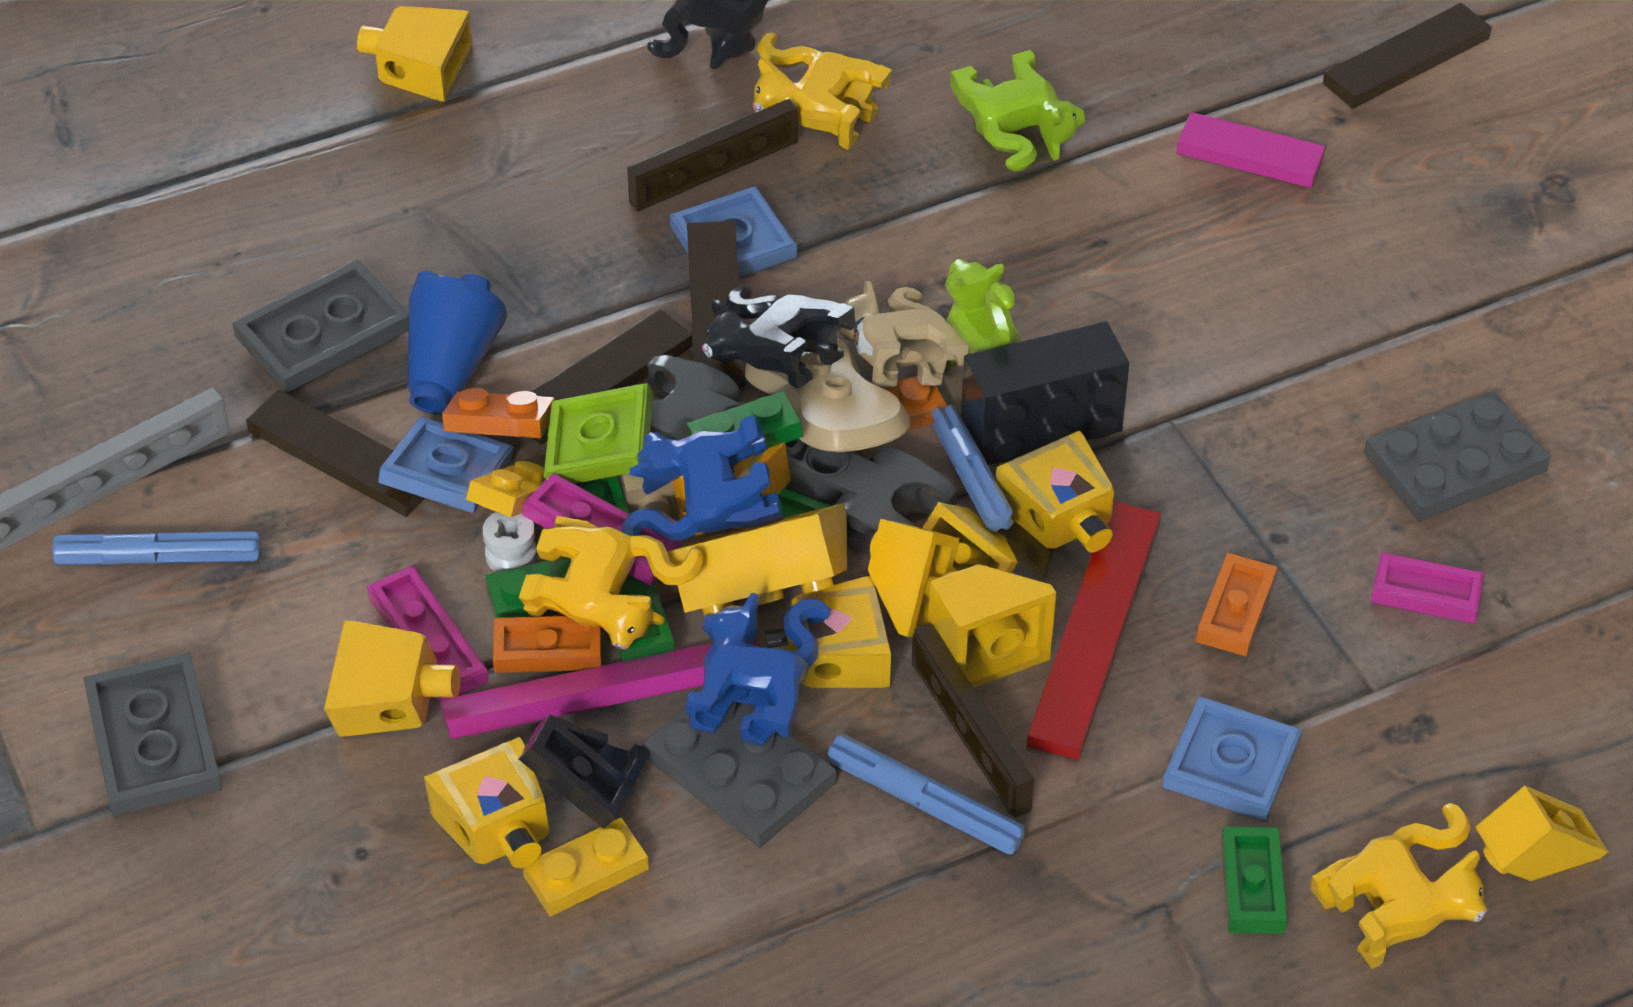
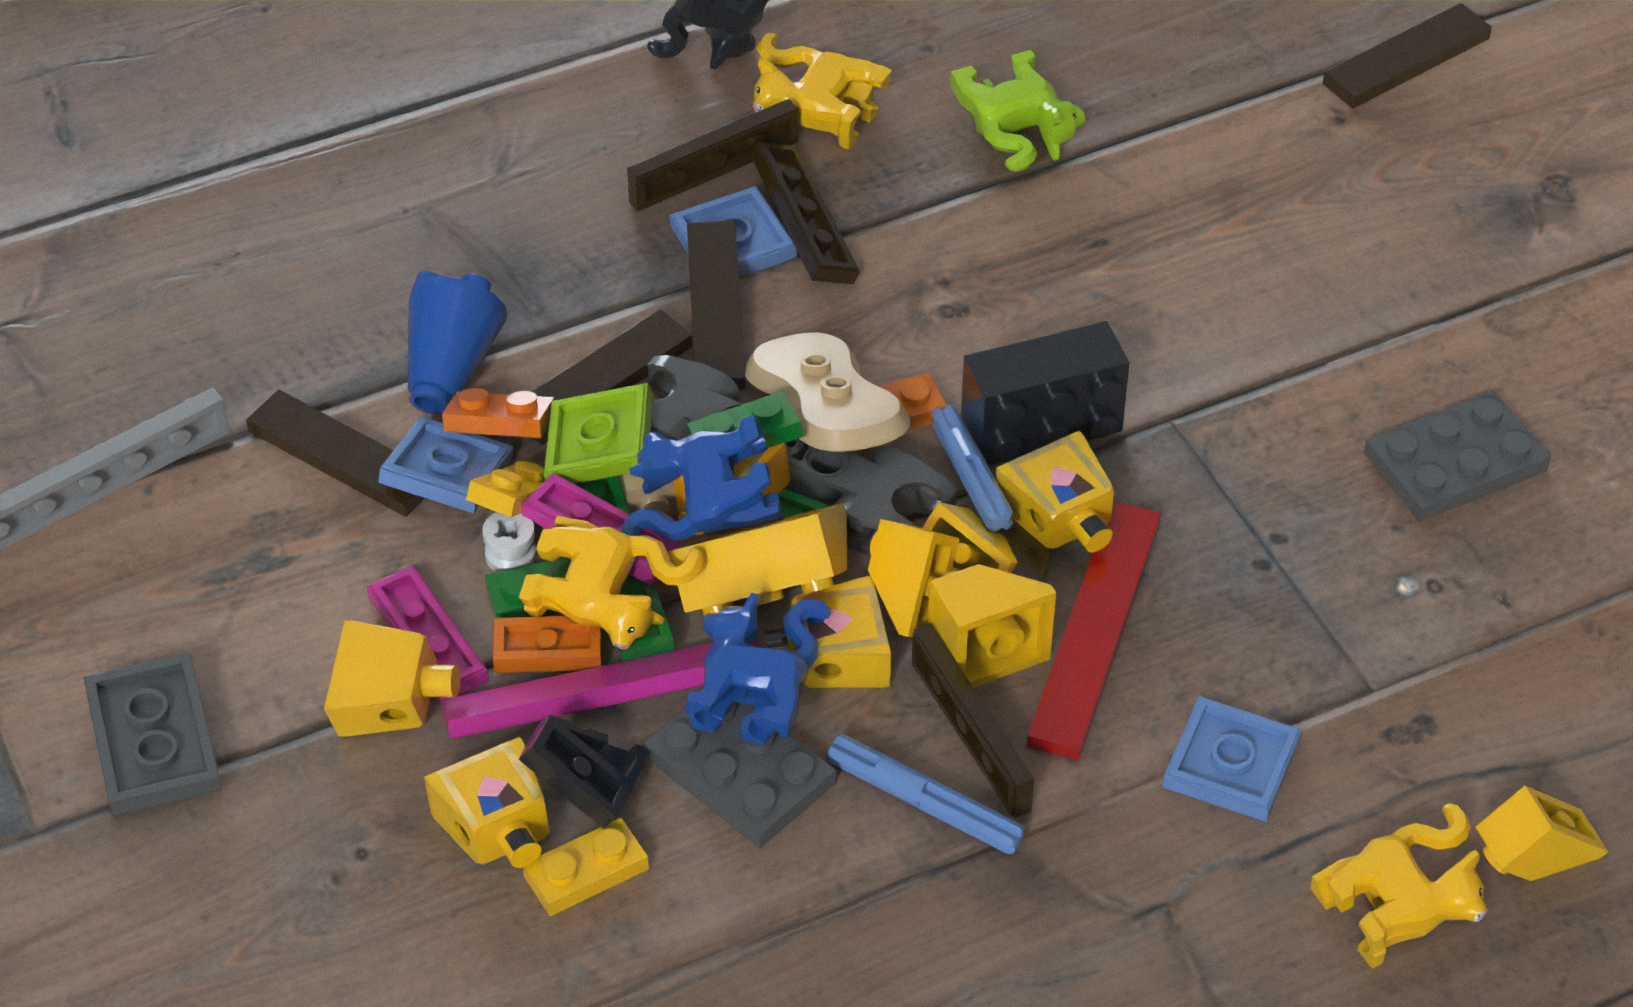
medium blue axle [52,531,261,566] -> none
dark grey plate [232,259,409,393] -> none
yellow torso [357,6,472,102] -> none
black animal [702,287,856,388] -> none
tan animal [837,281,970,387] -> none
lime animal [945,259,1021,366] -> none
dark pink tile [1176,112,1326,188] -> none
orange plate [1196,552,1278,657] -> none
green plate [1221,827,1287,934] -> none
dark pink tile [1370,552,1485,624] -> none
none -> dark brown tile [750,142,860,284]

